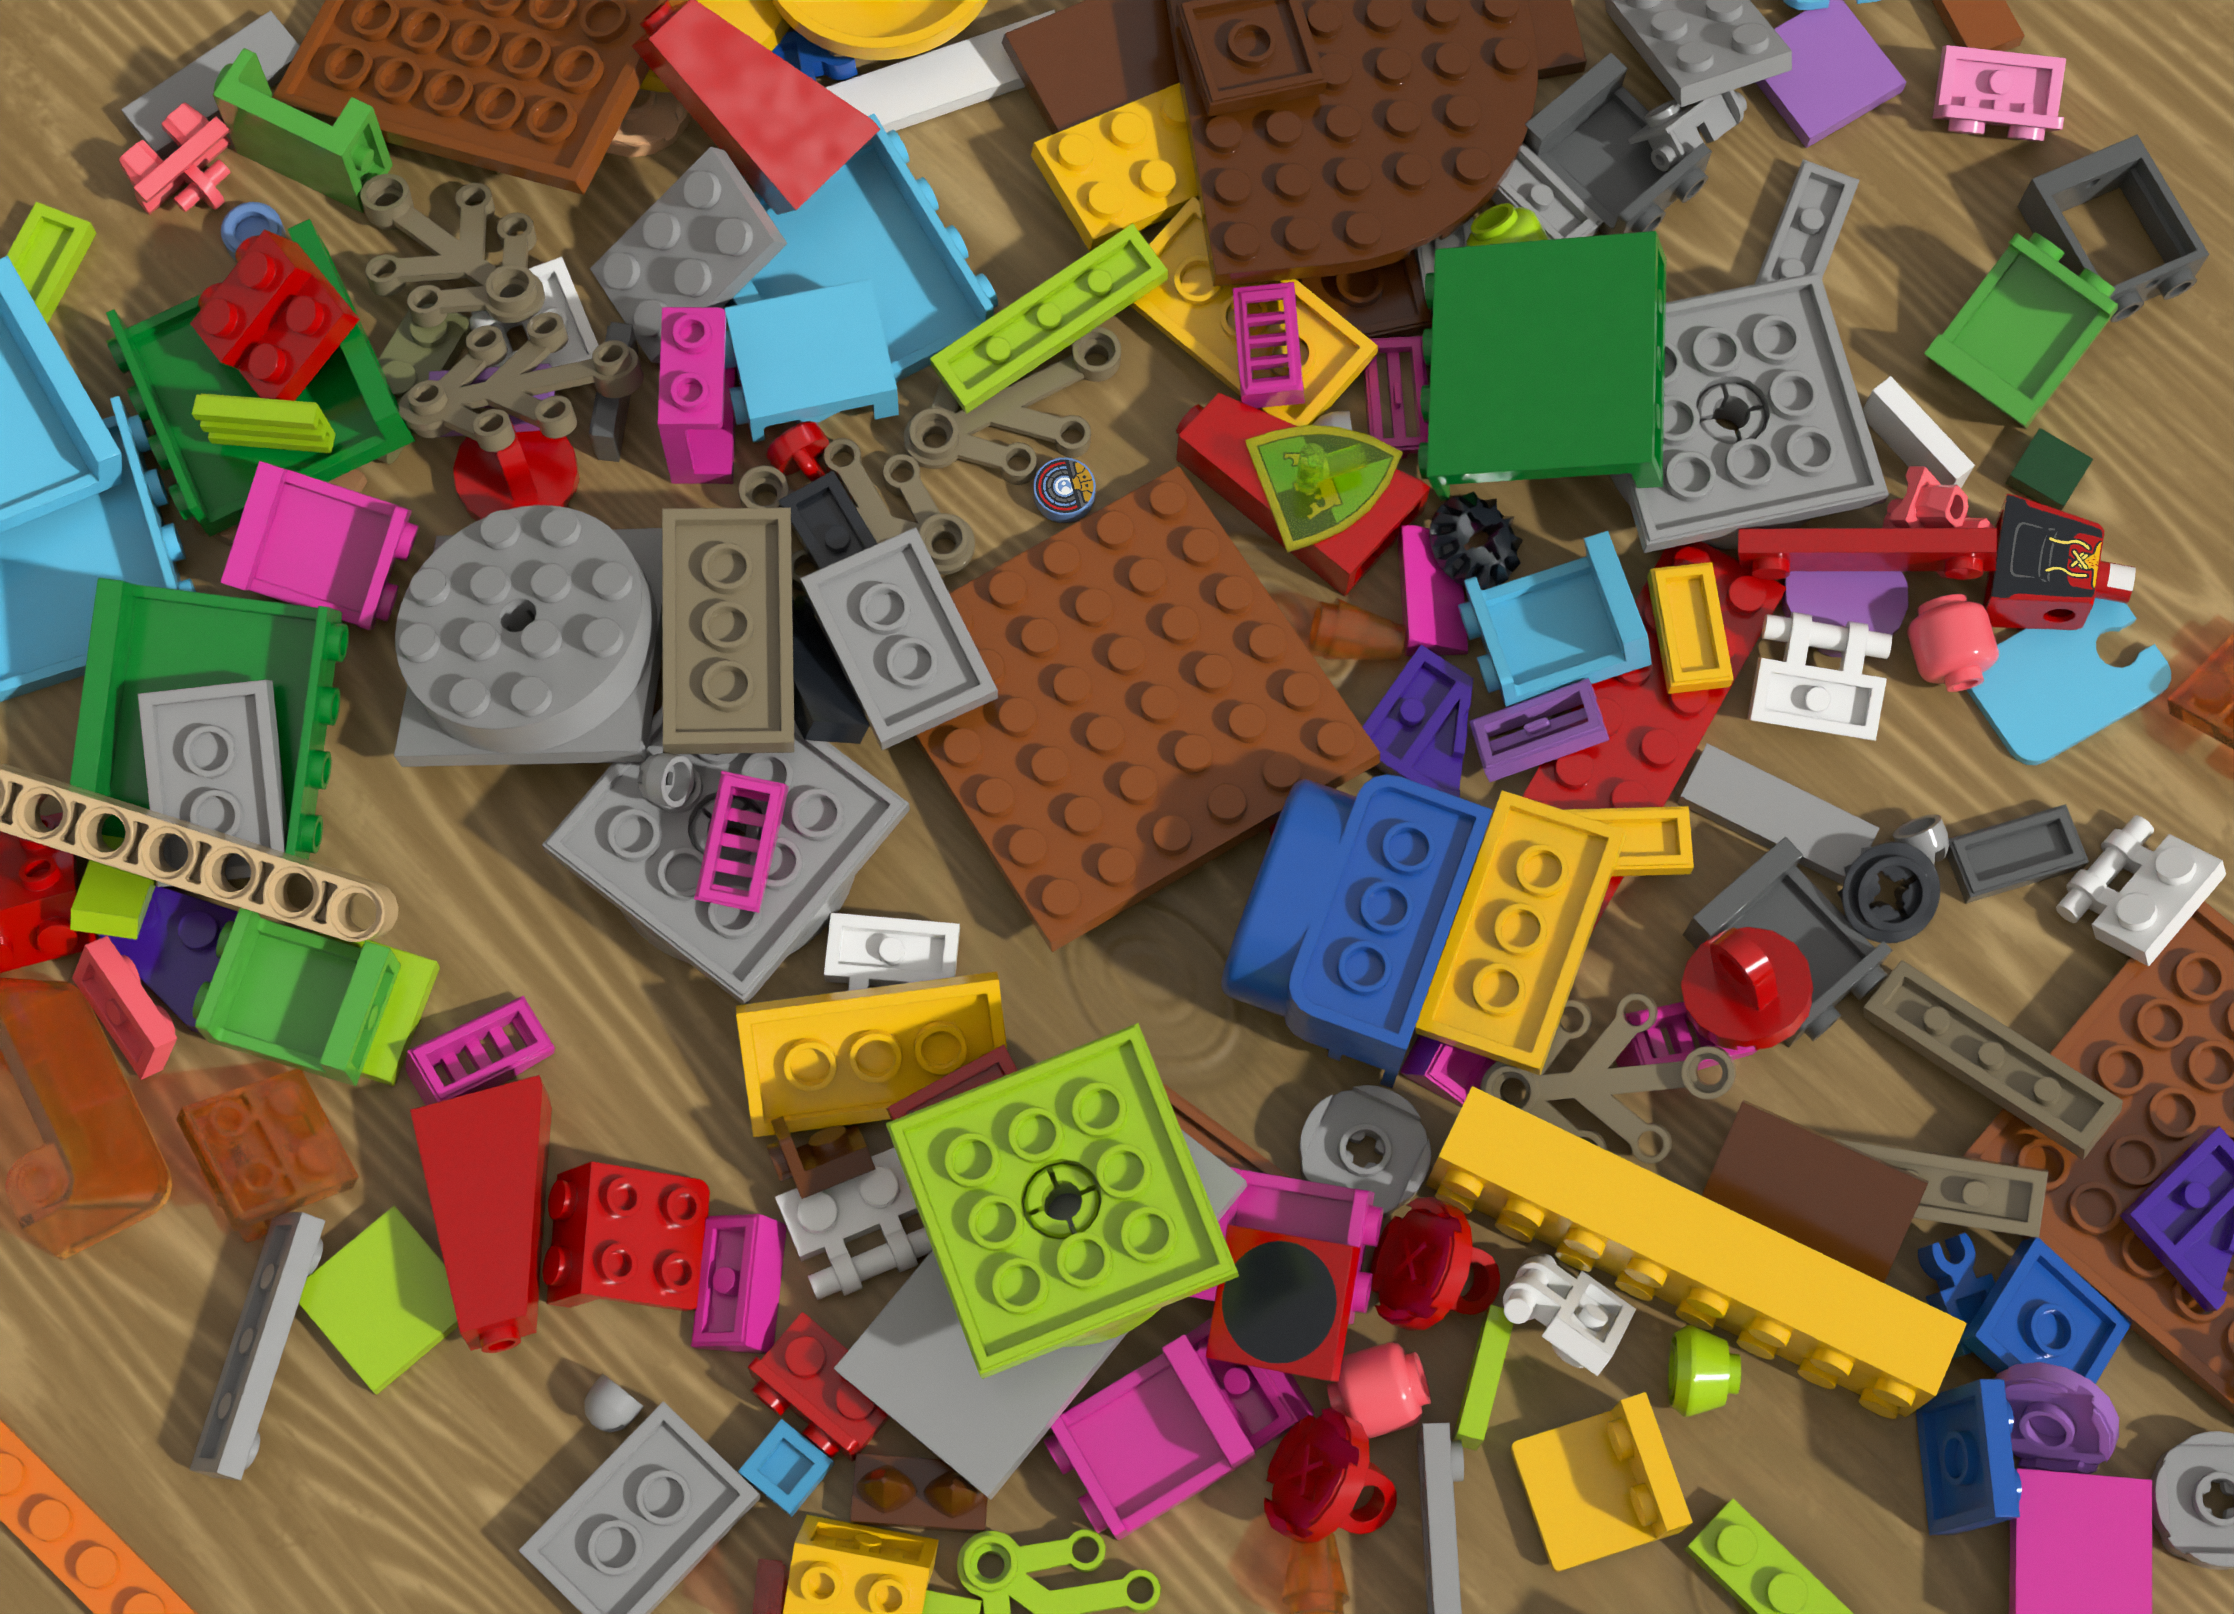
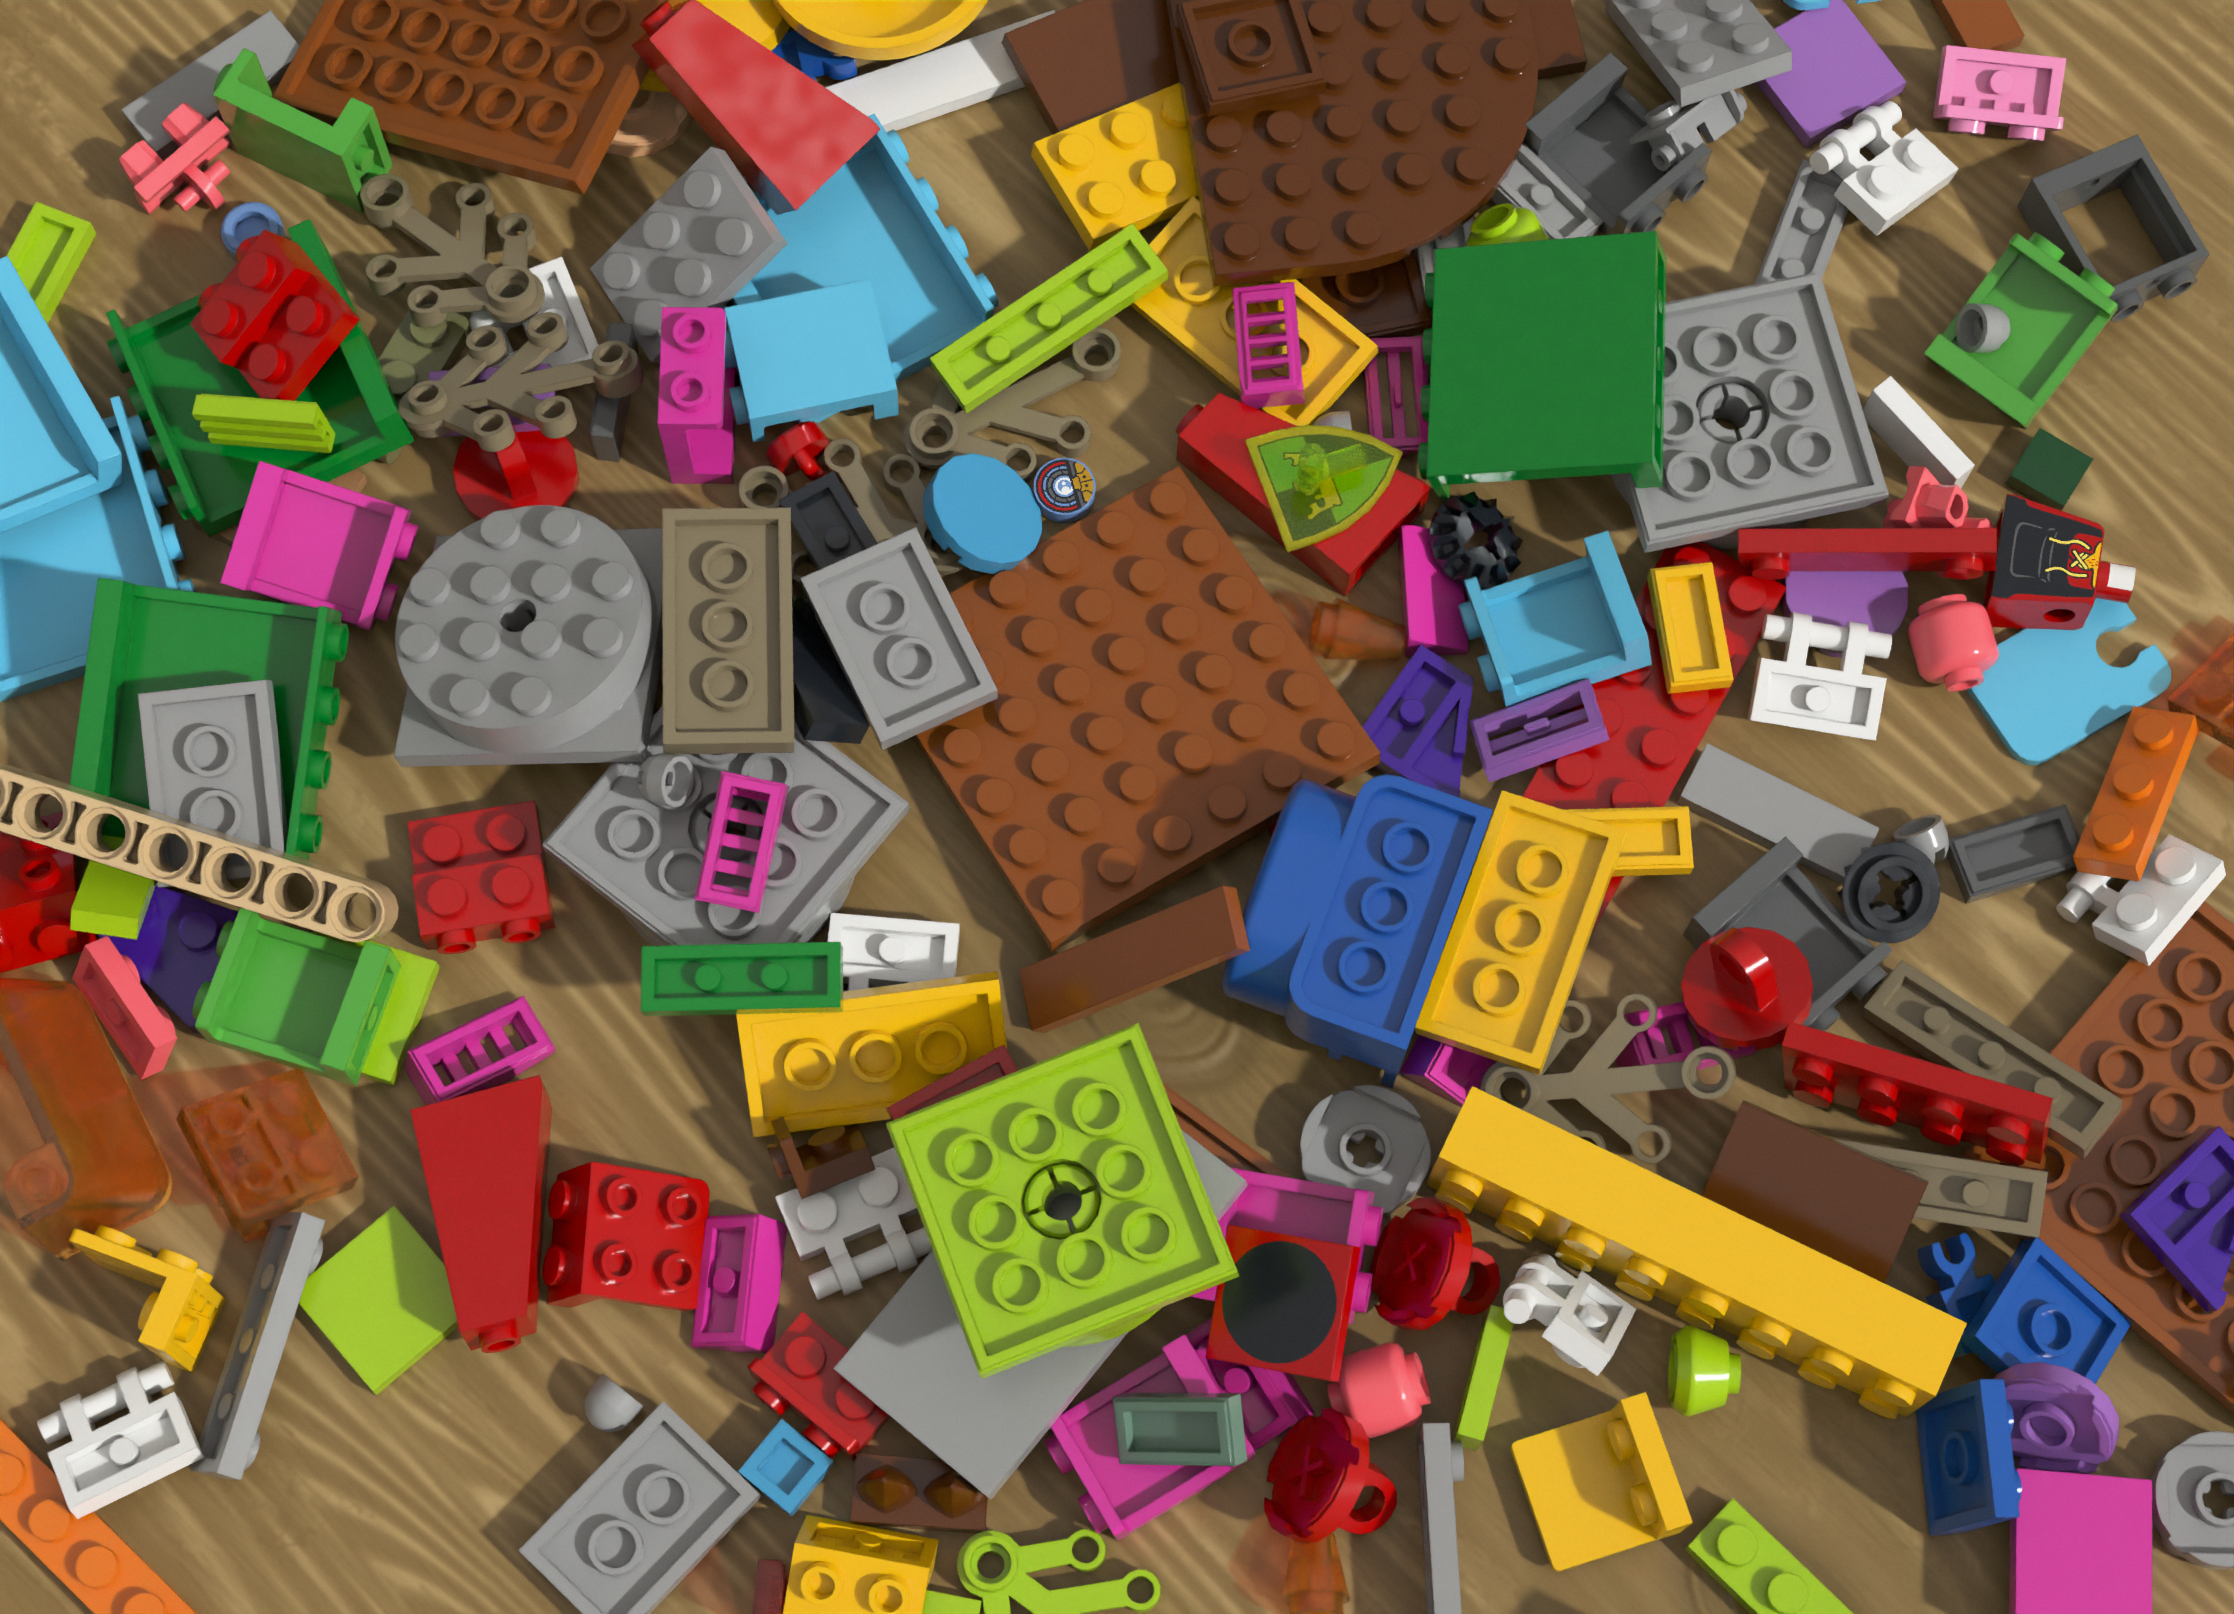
none -> white plate [37,1360,204,1519]
none -> yellow bracket [68,1225,226,1374]
none -> red plate [407,800,556,954]
none -> green plate [641,942,843,1016]
none -> dark azure tile [923,453,1042,574]
none -> dark orange tile [1019,885,1250,1033]
none -> sand green tile [1113,1393,1247,1466]
none -> red plate [1782,1021,2053,1165]
none -> white plate [1810,101,1959,236]
none -> light grey hinge [1956,303,2011,353]
none -> orange plate [2073,706,2199,882]

